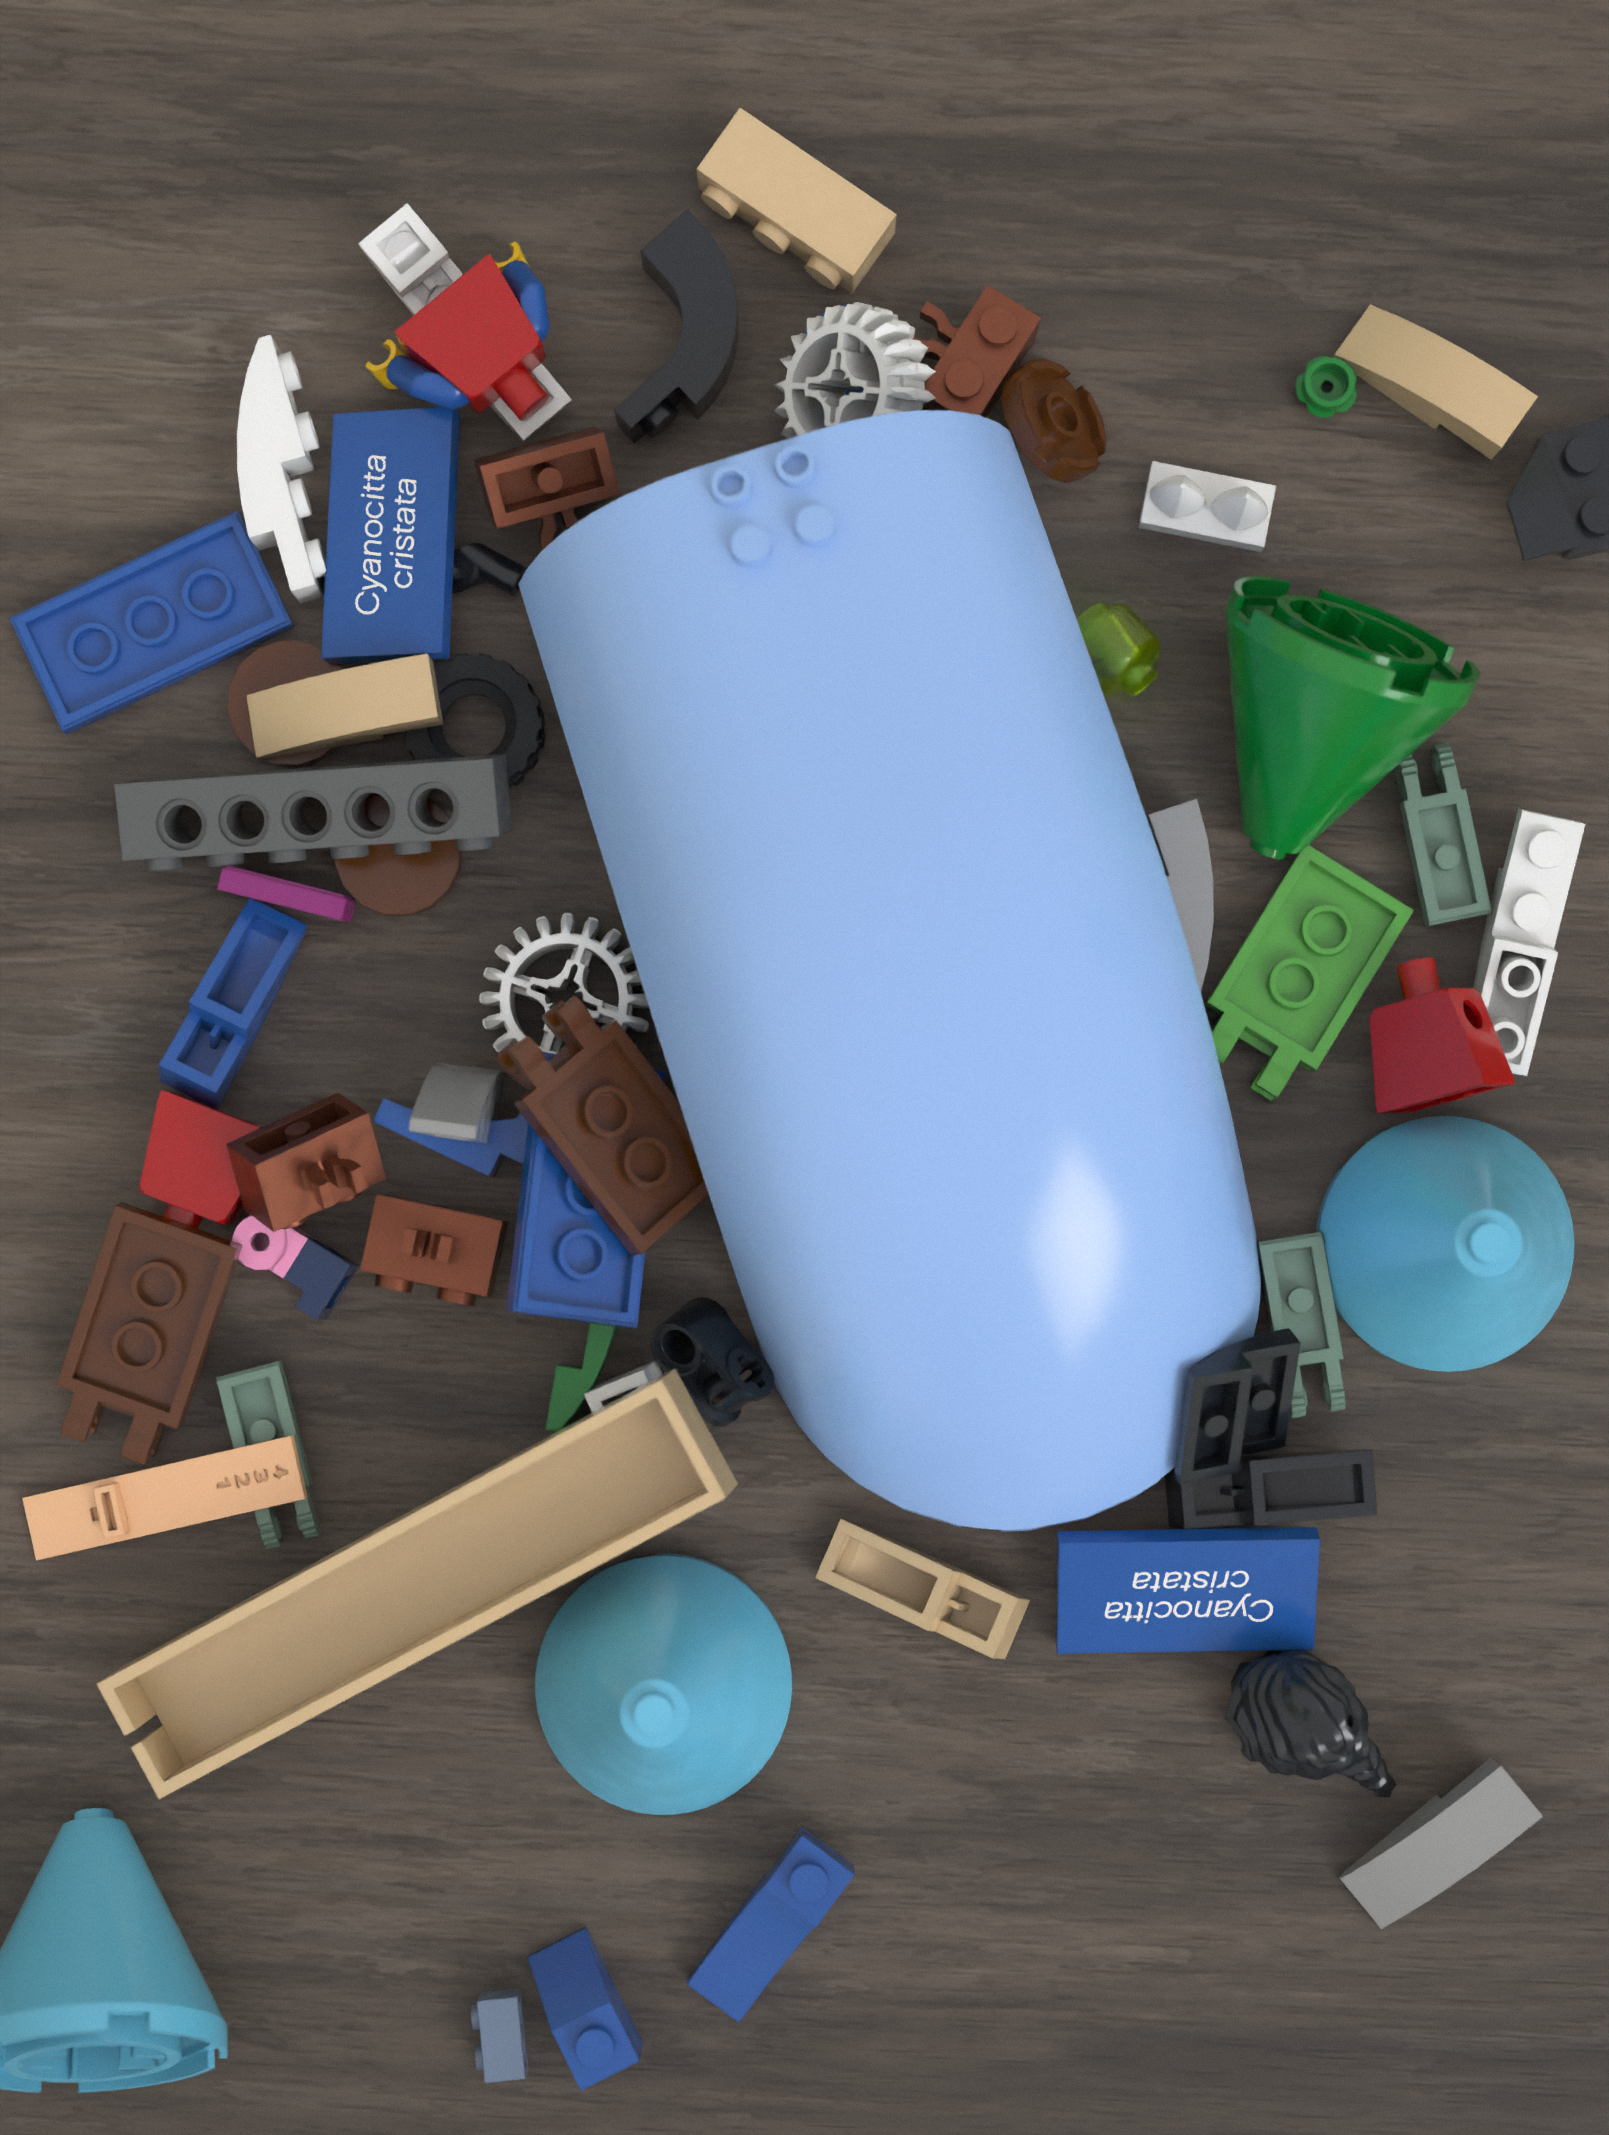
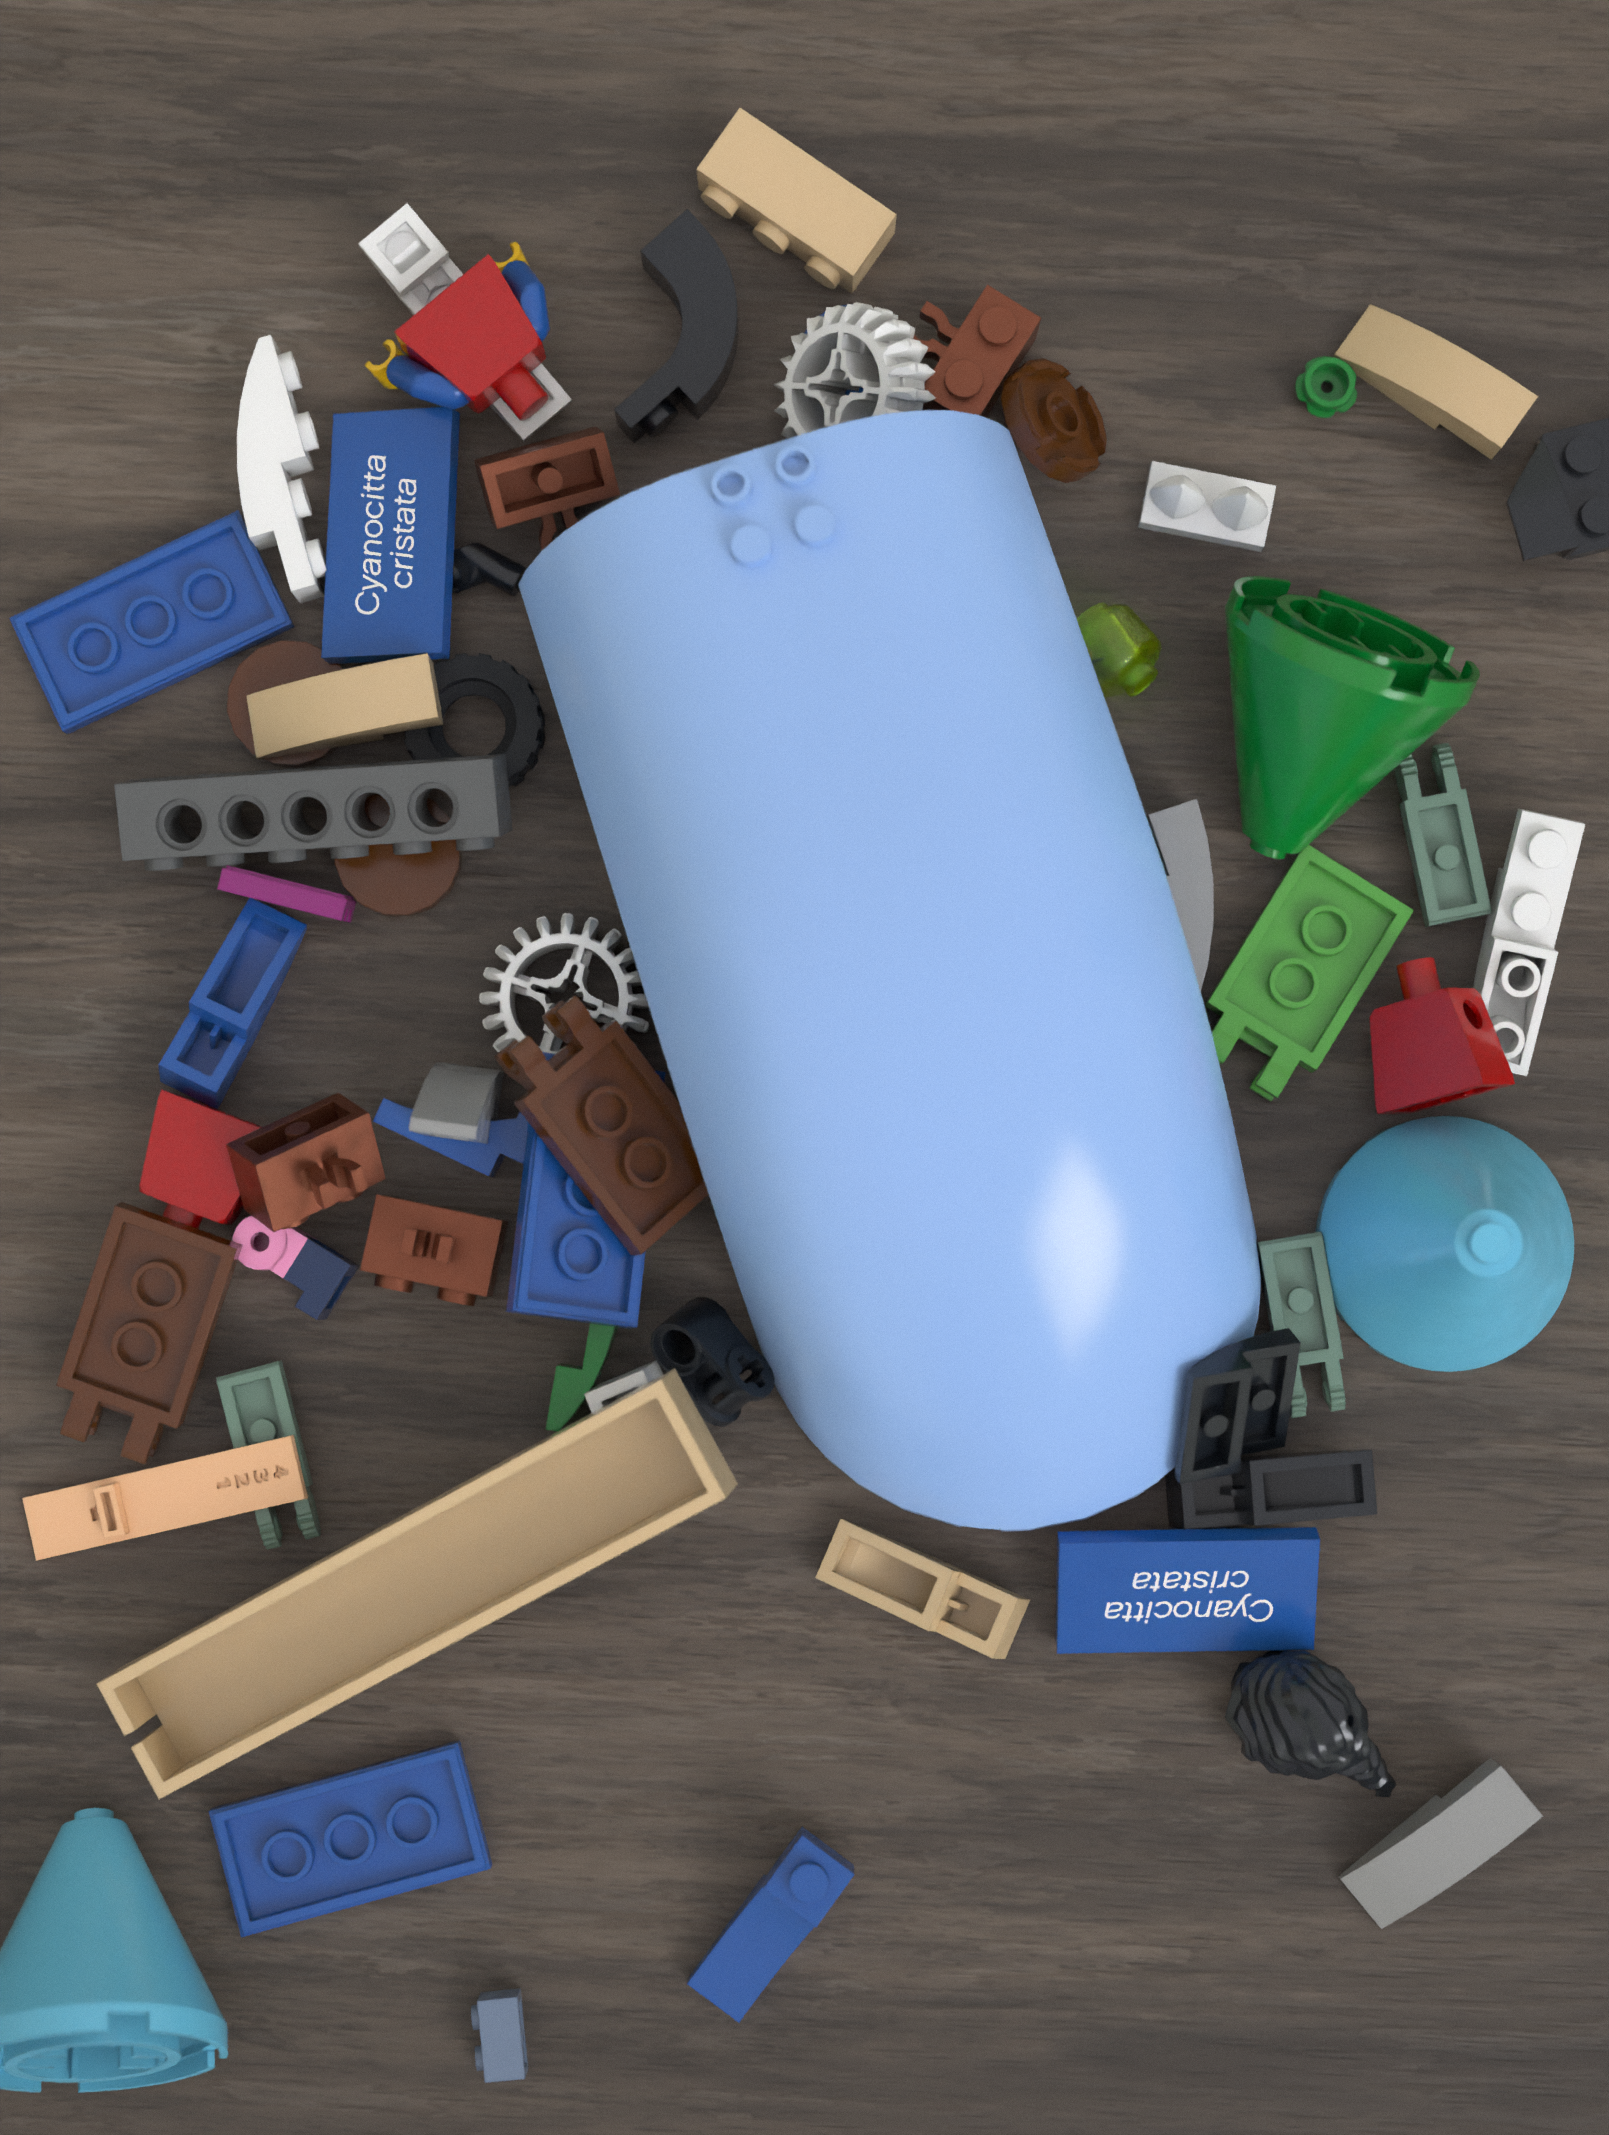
blue slope [528,1926,643,2091] -> none
medium azure cone [535,1553,792,1815] -> none
none -> blue tile [209,1740,493,1937]

